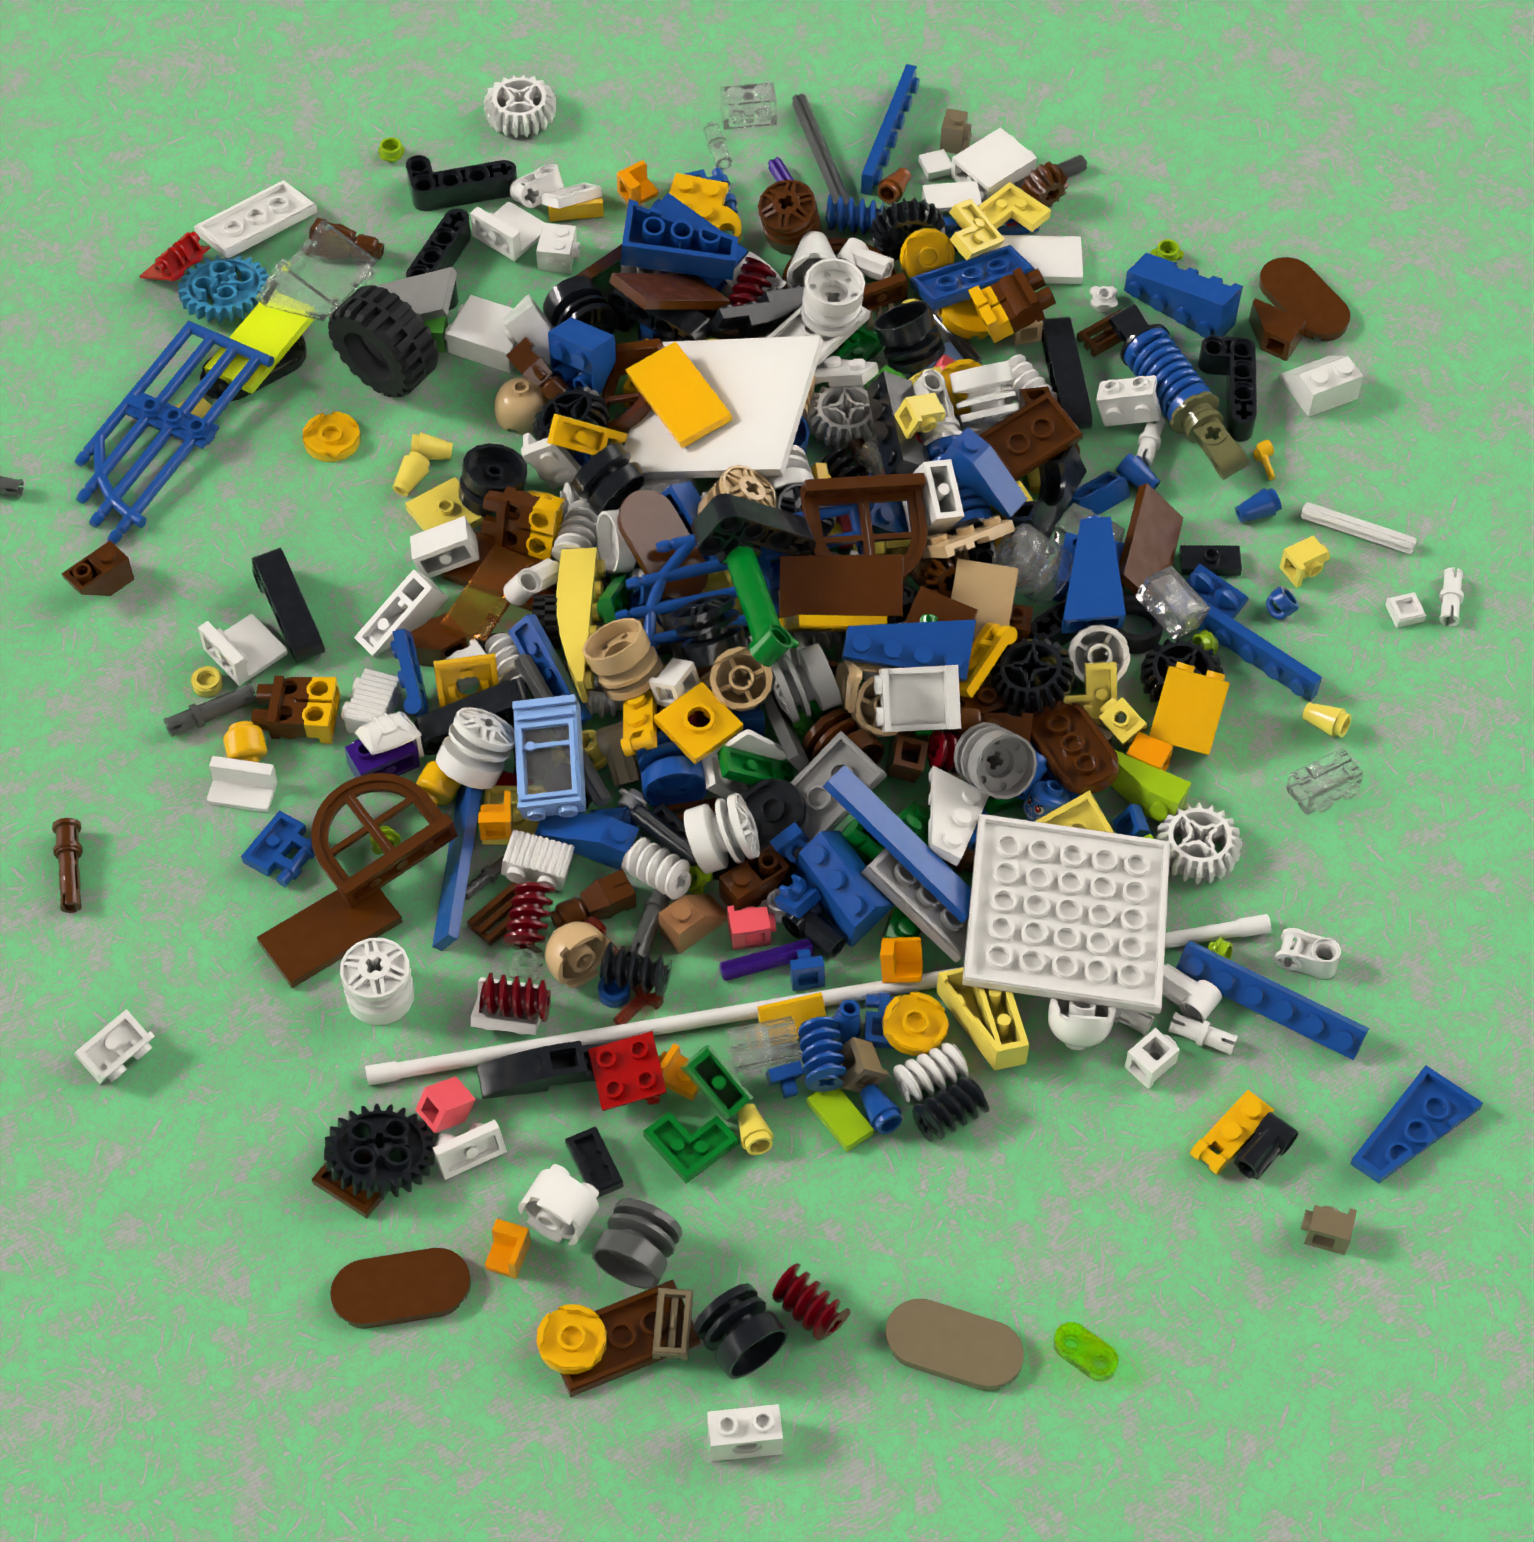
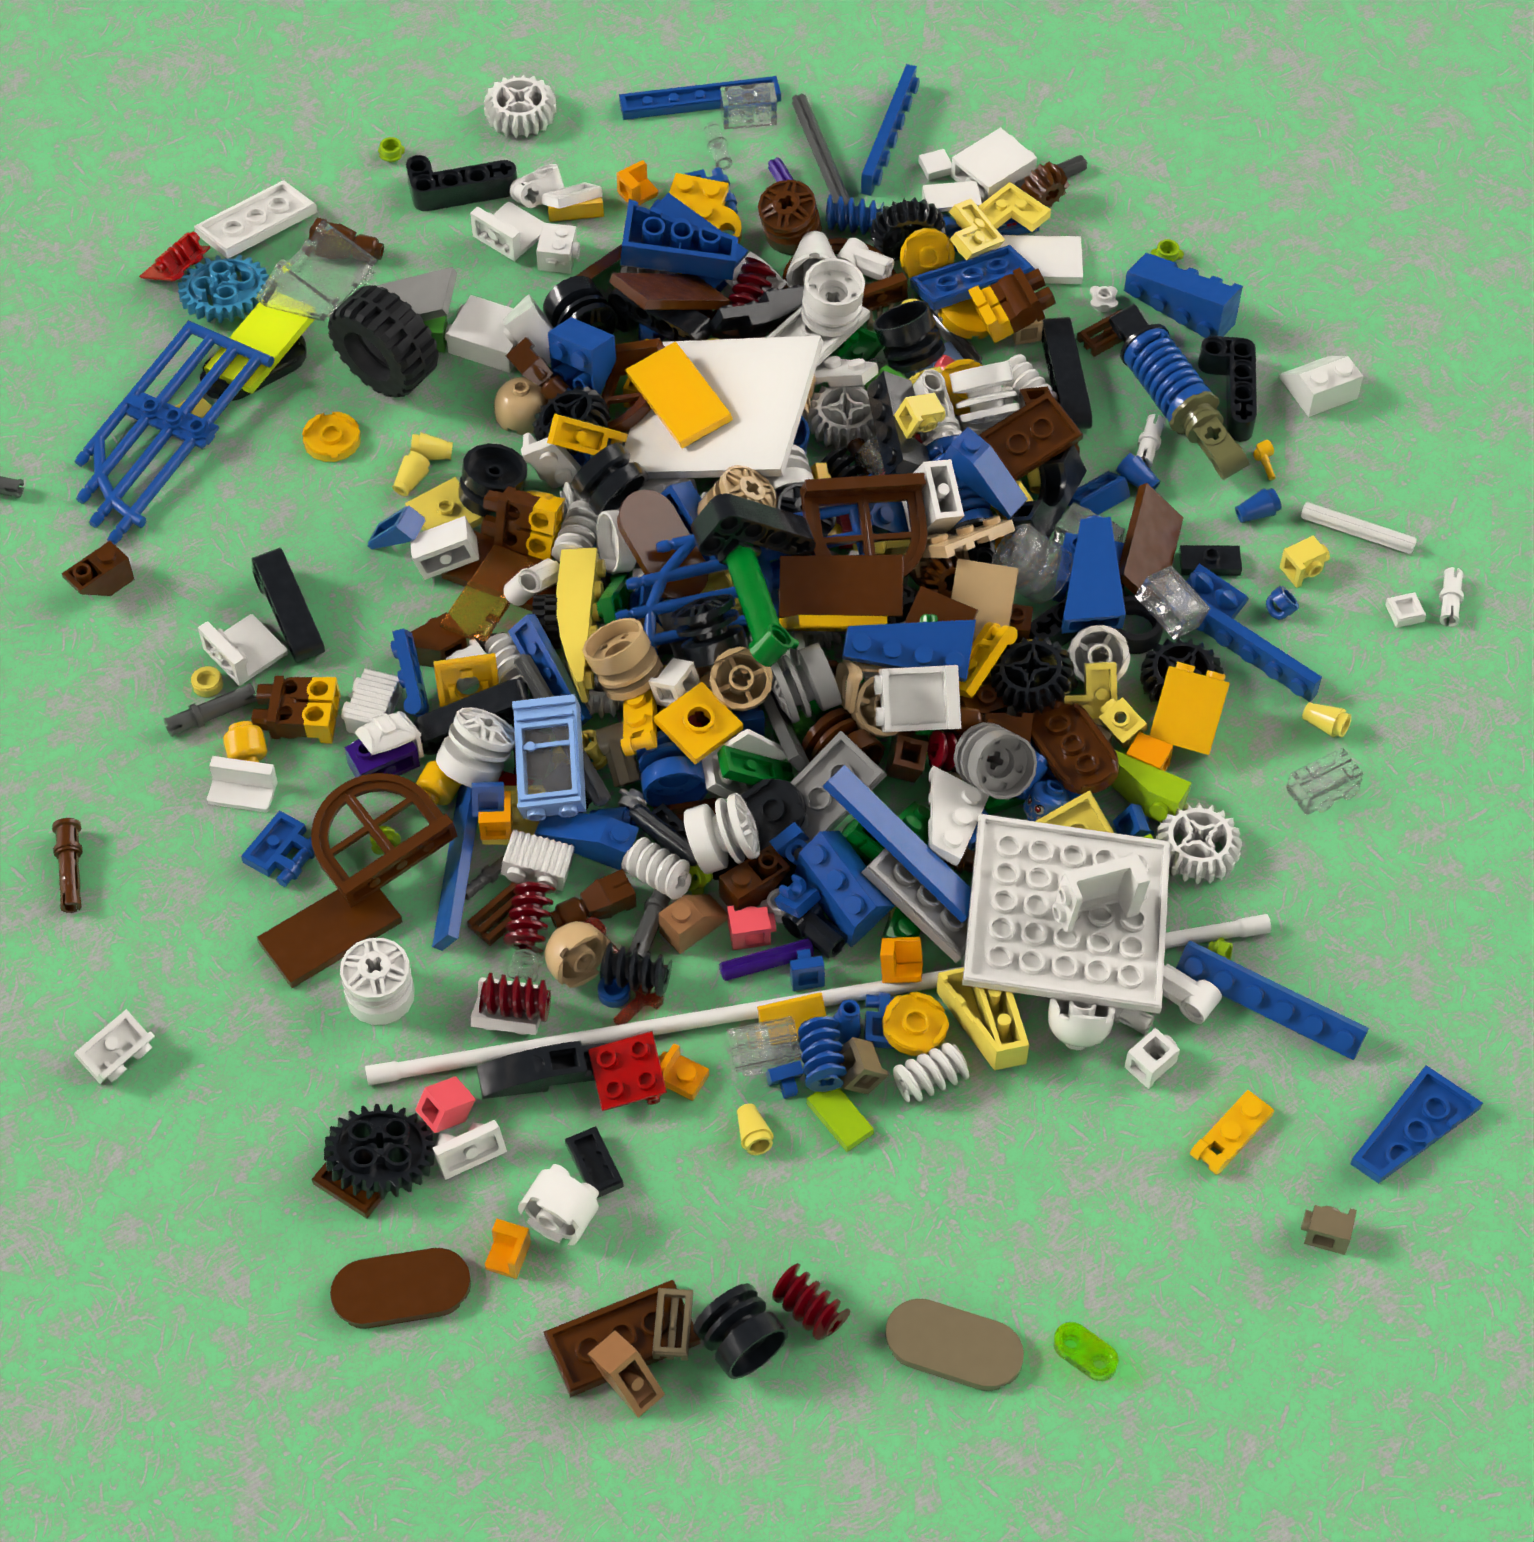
white slope [354,569,449,657] -> none
black beam [406,208,471,310] -> none
yellow tile [536,1304,607,1374] -> none
dark grey wheel [592,1198,682,1289] -> none
green plate [643,1111,739,1184] -> none
green brick [680,1046,753,1120] -> none
white brick [707,1404,783,1462] -> none
blue cone [860,1084,902,1134] -> none
dark orange cone [877,167,911,204] -> none
black piece [912,1077,989,1142] -> none
dark tan brick [940,108,972,154] -> none
white bracket [1096,375,1162,427] -> none
white pin [1168,1012,1238,1055] -> none
lime plate [1192,630,1218,654] -> none
black piece [1234,1112,1299,1180] -> none
reddish brown slope [1249,298,1306,361] -> none
reddish brown tile [1259,257,1351,341] -> none
white piece [1274,928,1341,979] -> none
none -> blue slope [367,506,425,549]
none -> blue tile [472,782,504,817]
none -> medium nougat slope [588,1331,665,1418]
none -> blue tile [619,76,781,120]
none -> white panel [1053,853,1150,933]

